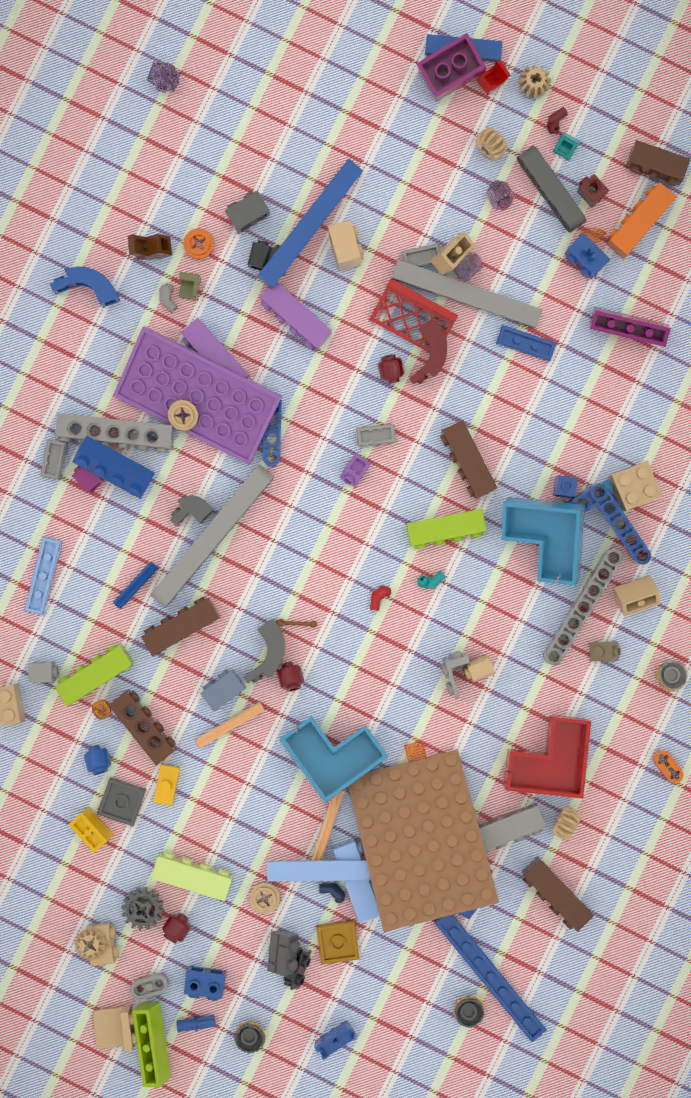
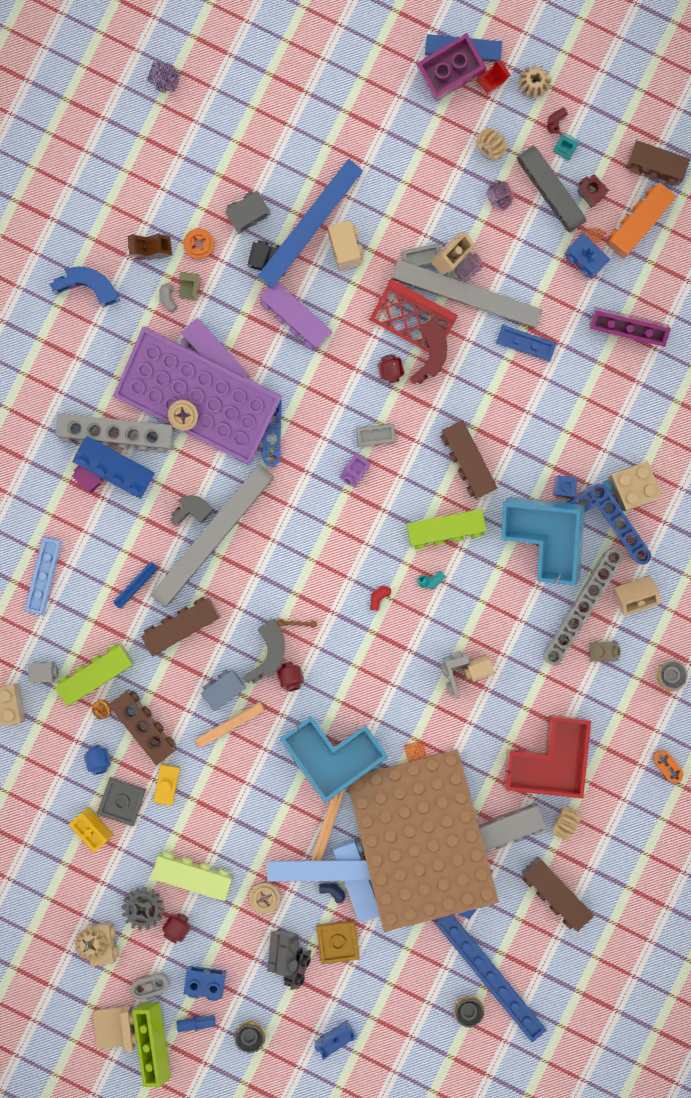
light grey plate [40,439,68,480] -> none

